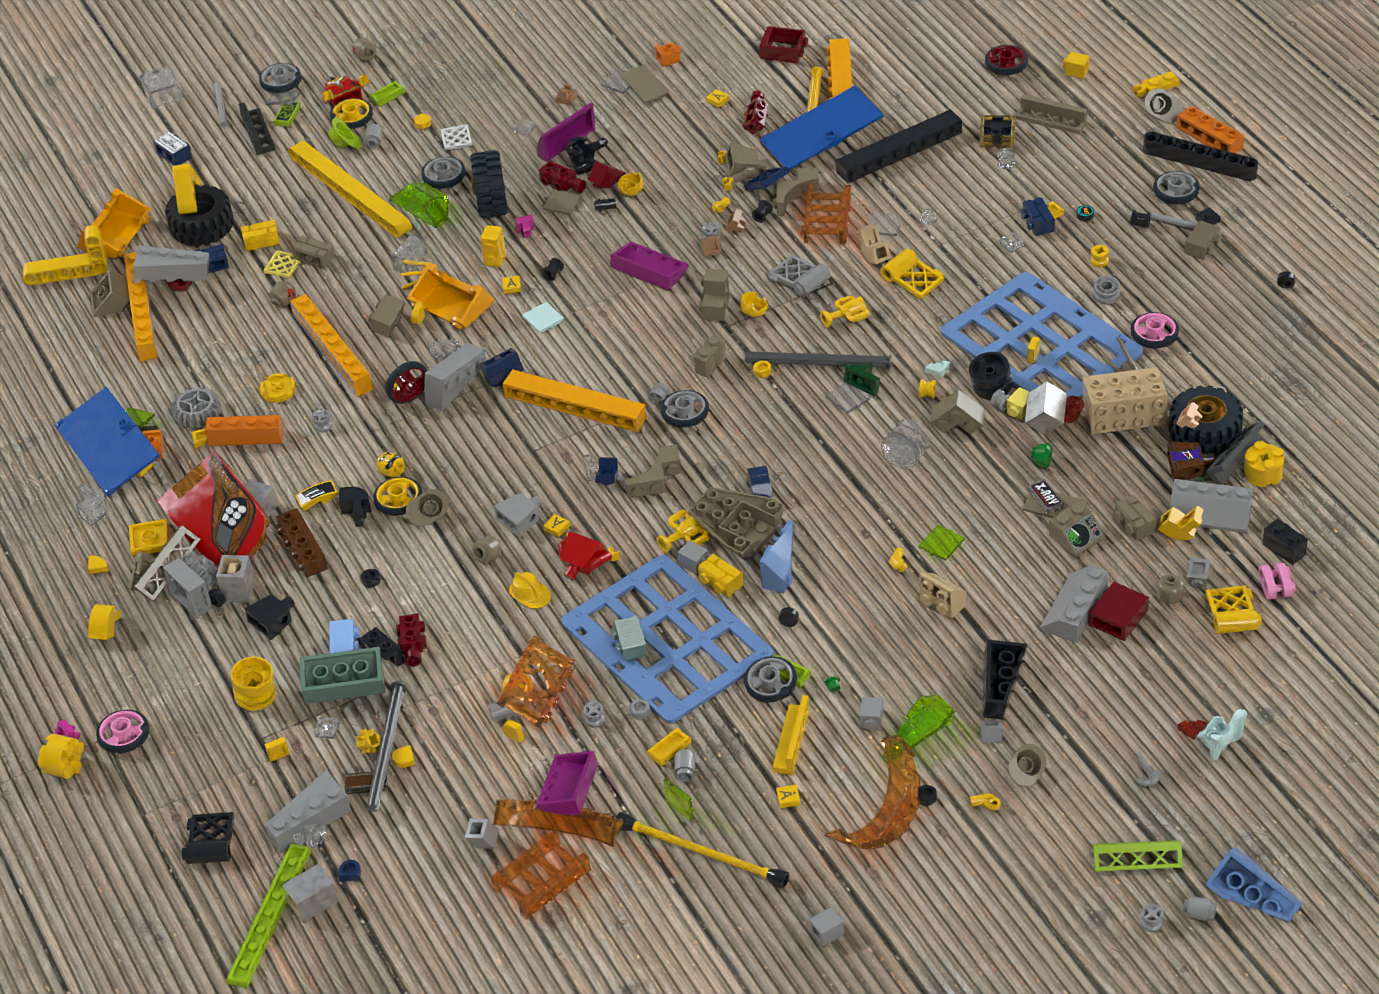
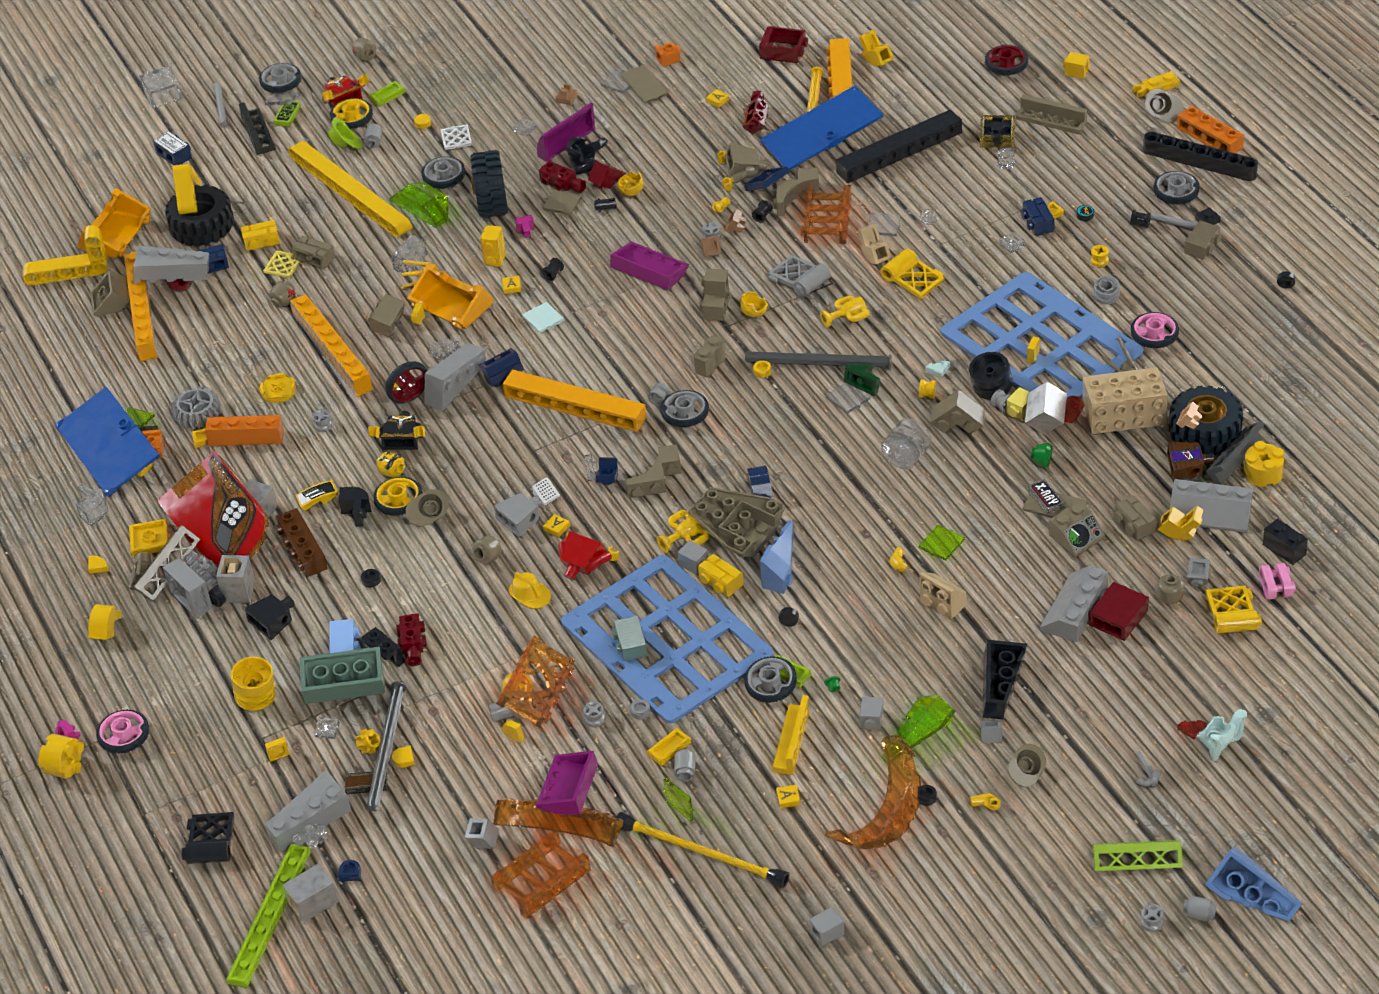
none -> torso [368,411,426,450]
none -> white slope [532,478,560,506]
none -> yellow brick [859,29,894,66]

